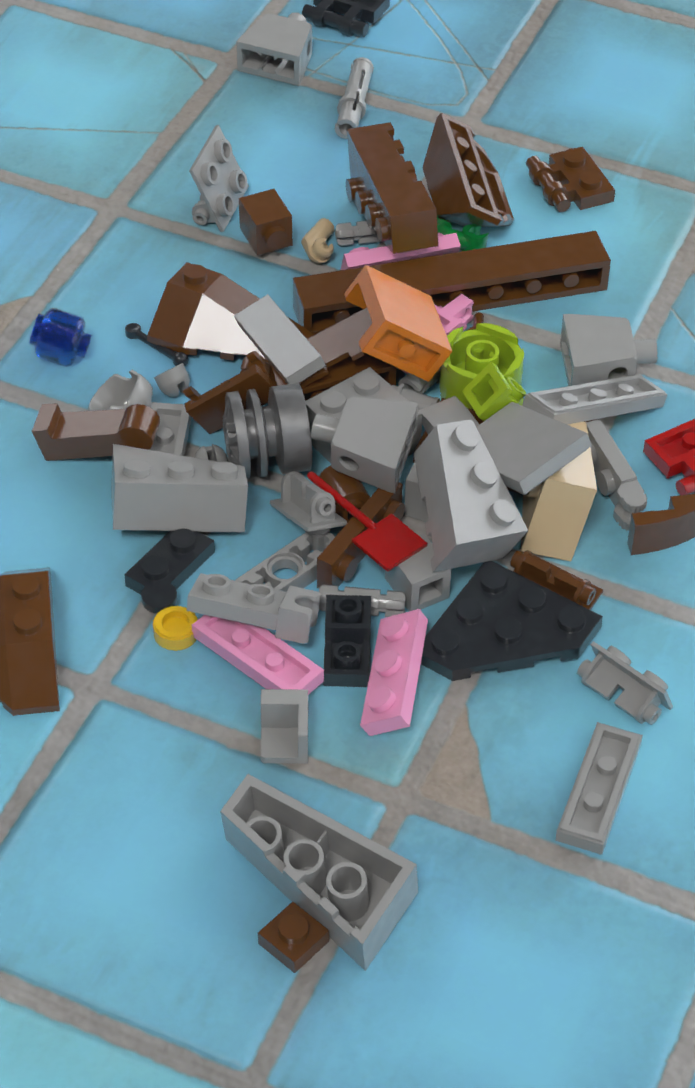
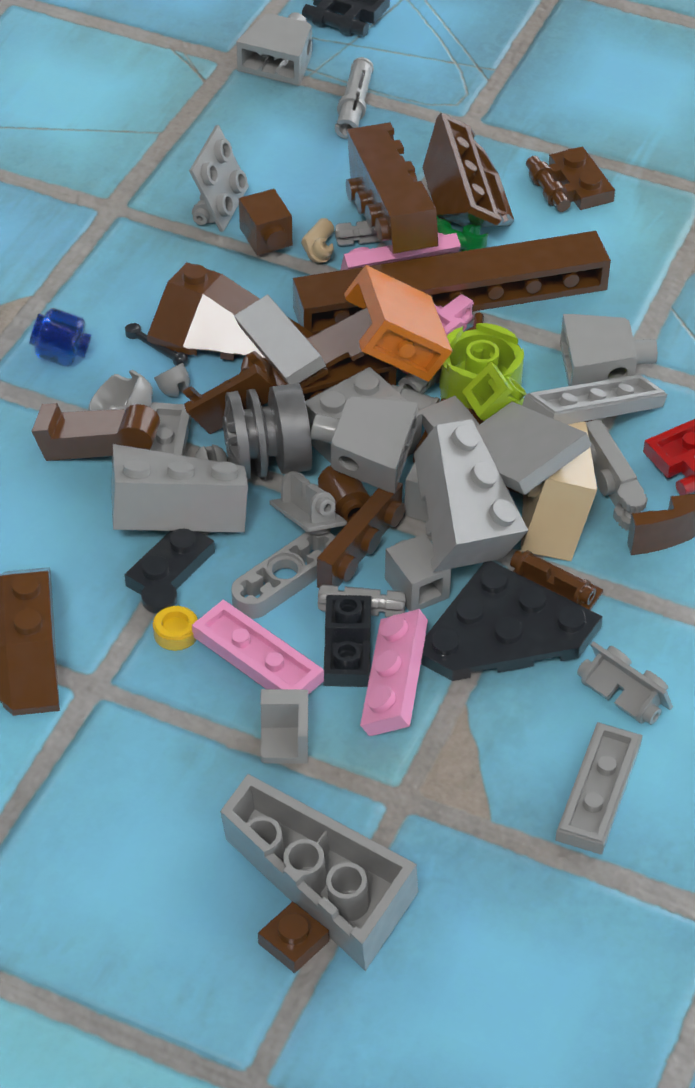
light grey plate [186,573,320,644] -> none
red piece [307,471,428,572] -> none

